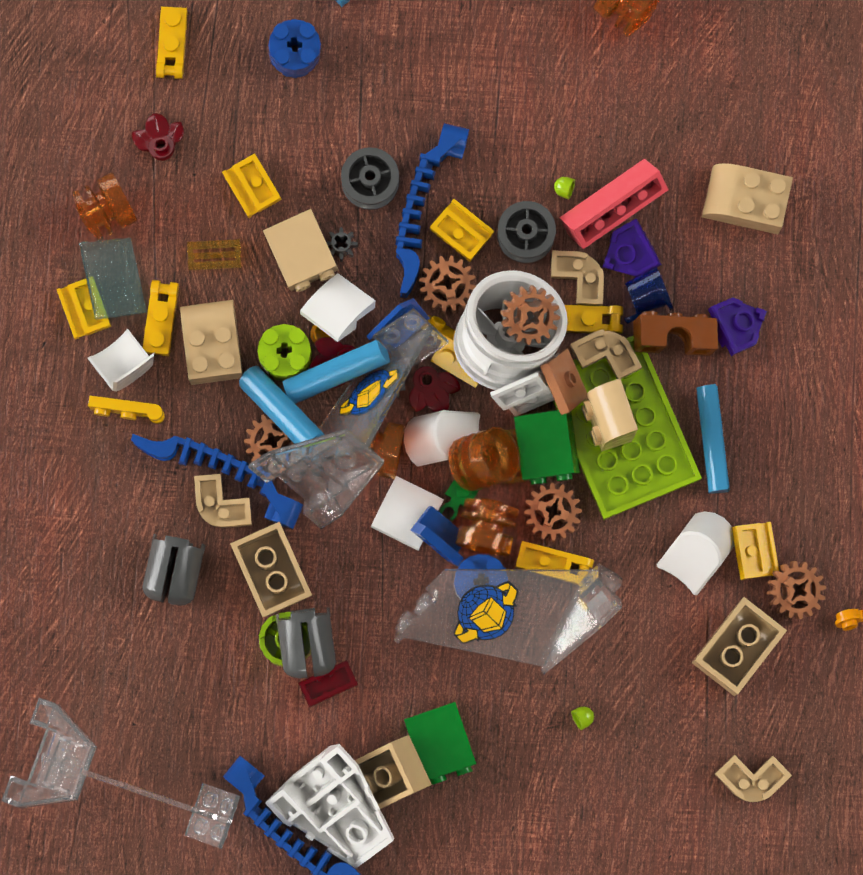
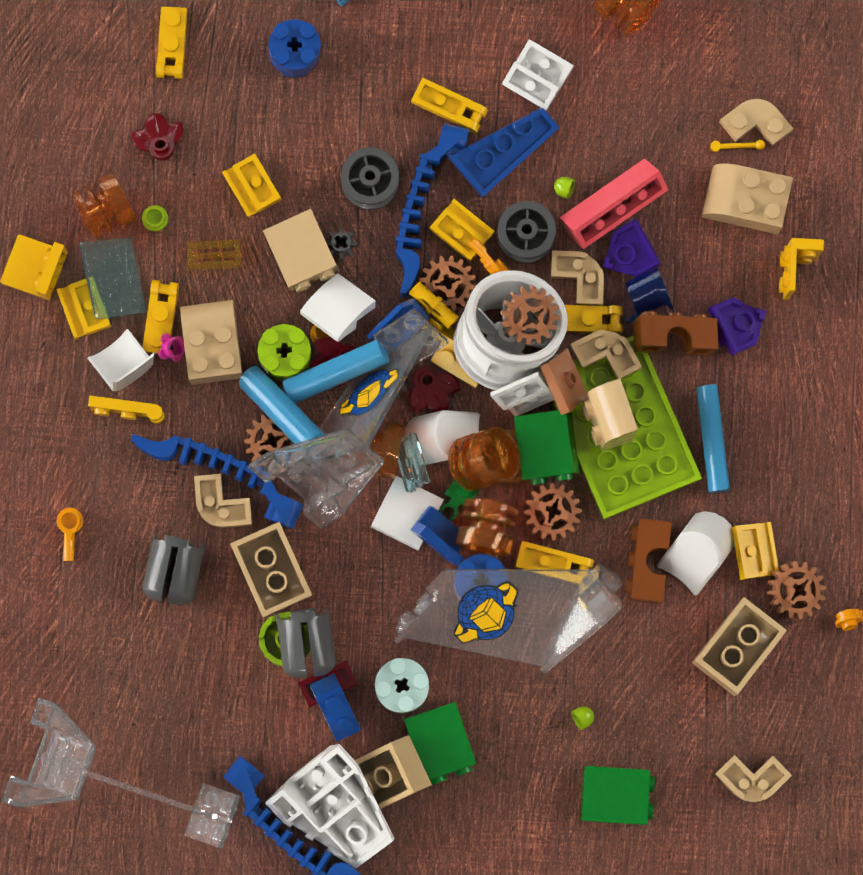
none -> yellow bracket [0,235,68,301]
none -> light orange plate [56,507,84,561]
none -> lime plate [142,205,168,232]
none -> dark pink plate [158,333,185,362]
none -> blue brick [310,673,361,742]
none -> light aqua brick [375,658,429,714]
none -> clear light blue tile [392,433,430,492]
none -> yellow pin [409,281,459,329]
none -> yellow plate [411,78,488,134]
none -> blue wing [448,108,560,197]
none -> light orange plate [468,237,509,274]
none -> white slope [502,39,574,111]
none -> green brick [581,766,655,825]
none -> dark orange arch [625,518,672,604]
none -> yellow hinge [710,140,765,152]
none -> tan plate [719,99,793,146]
none -> yellow bracket [779,238,824,300]

